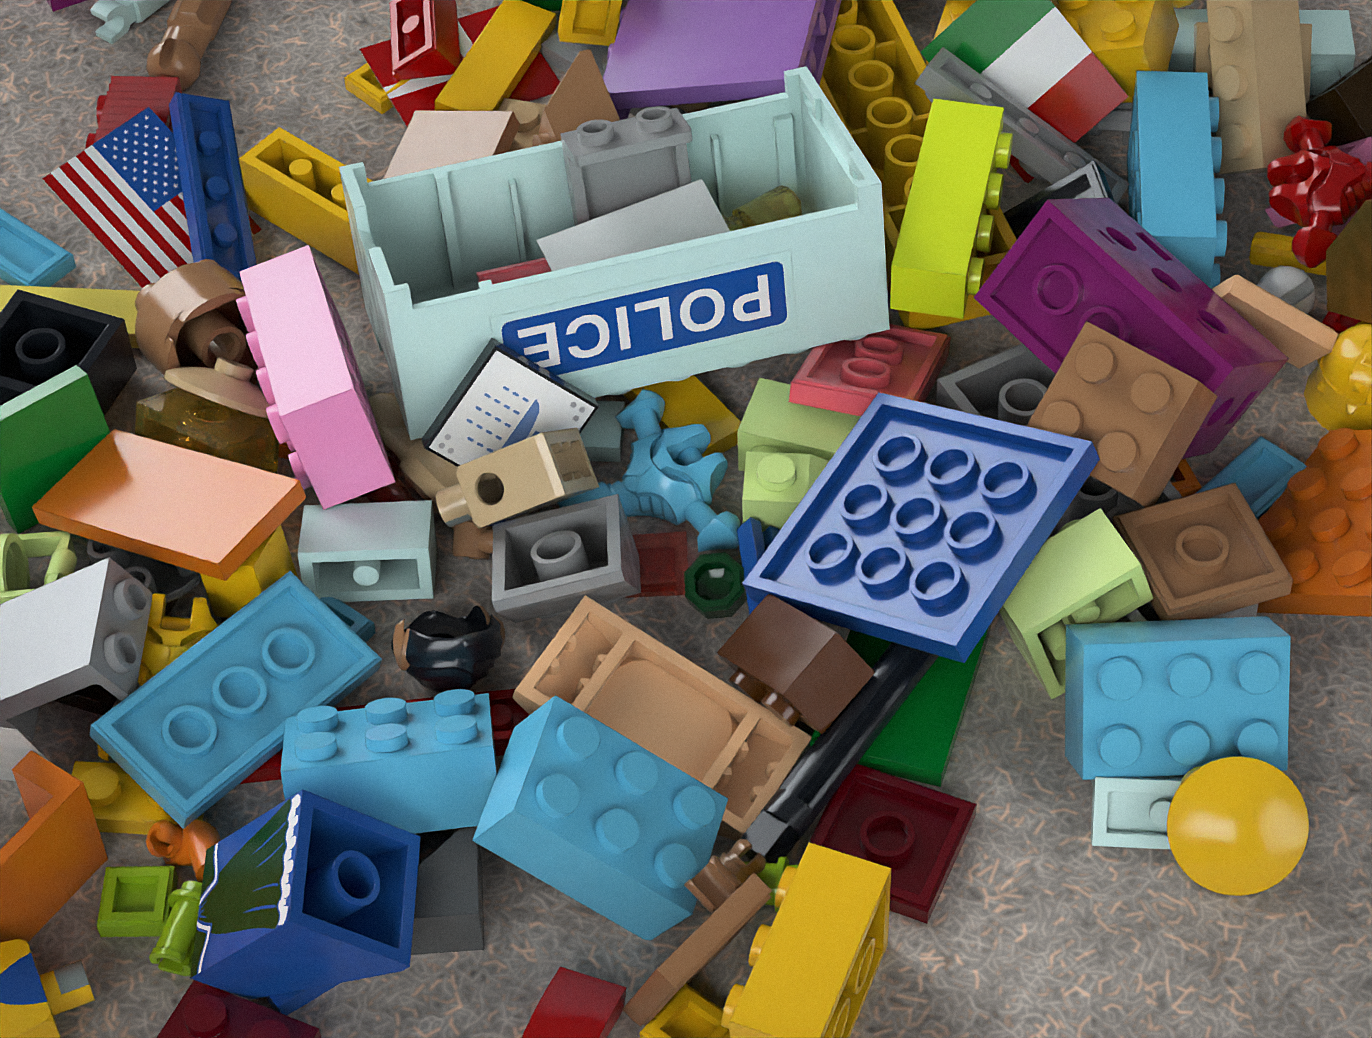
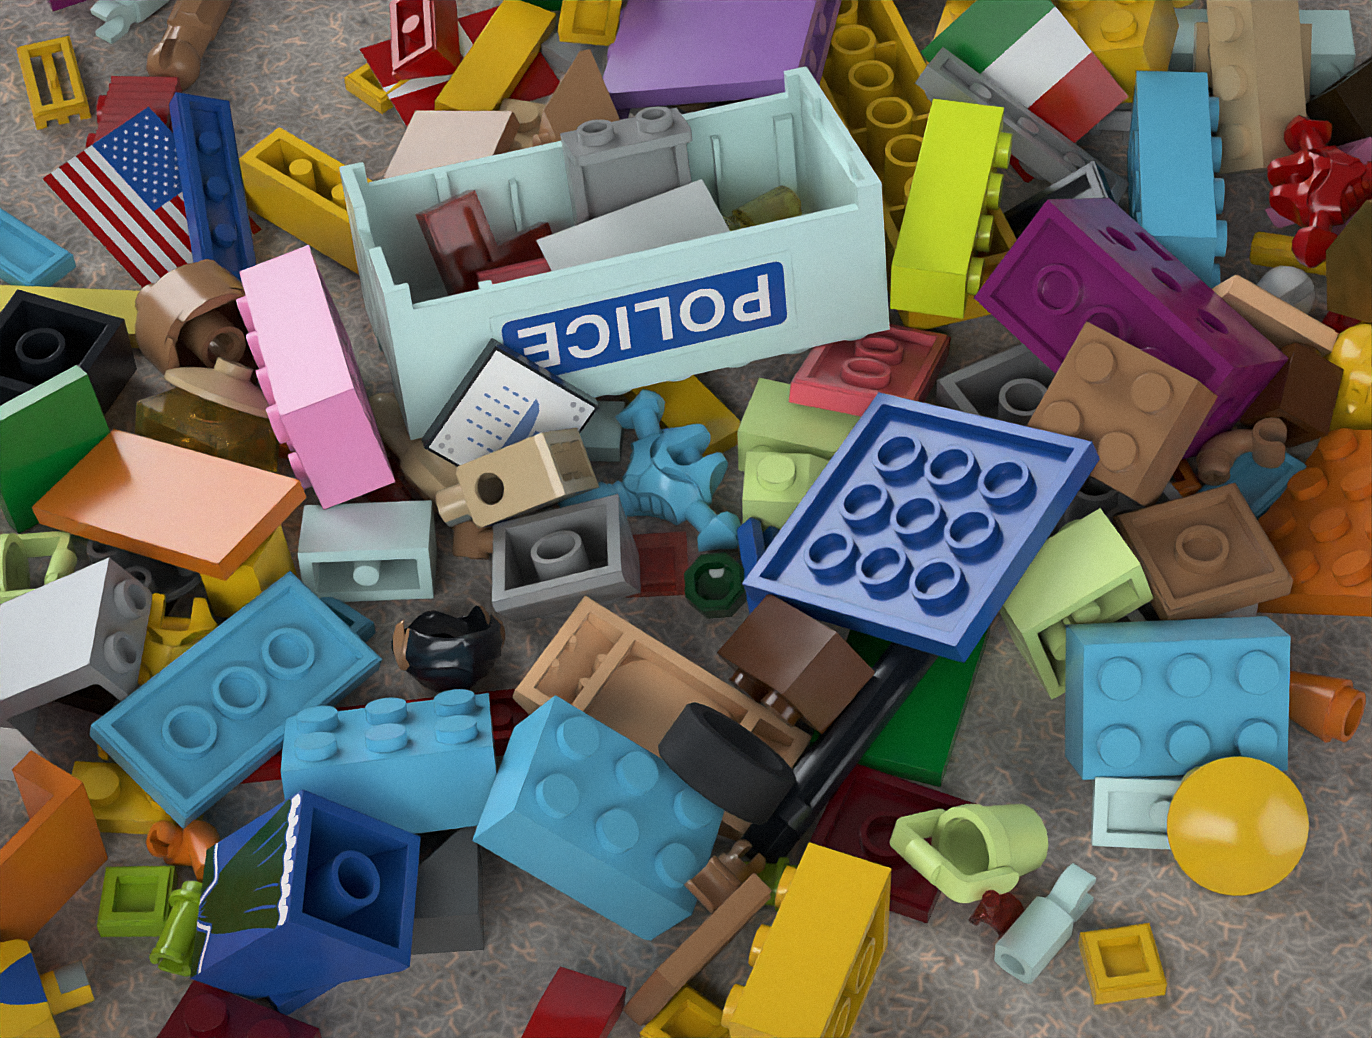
none -> yellow tile [16,36,92,130]
none -> clear red tile [415,190,553,296]
none -> black tyre [658,702,796,825]
none -> yellowish green piece [889,804,1049,903]
none -> clear red hand [968,890,1024,940]
none -> light aqua bar [994,863,1096,984]
none -> yellow tile [1078,923,1167,1005]
none -> medium nougat arm [1196,417,1287,486]
none -> reddish brown brick [1240,342,1344,448]
none -> orange cone [1289,670,1366,743]

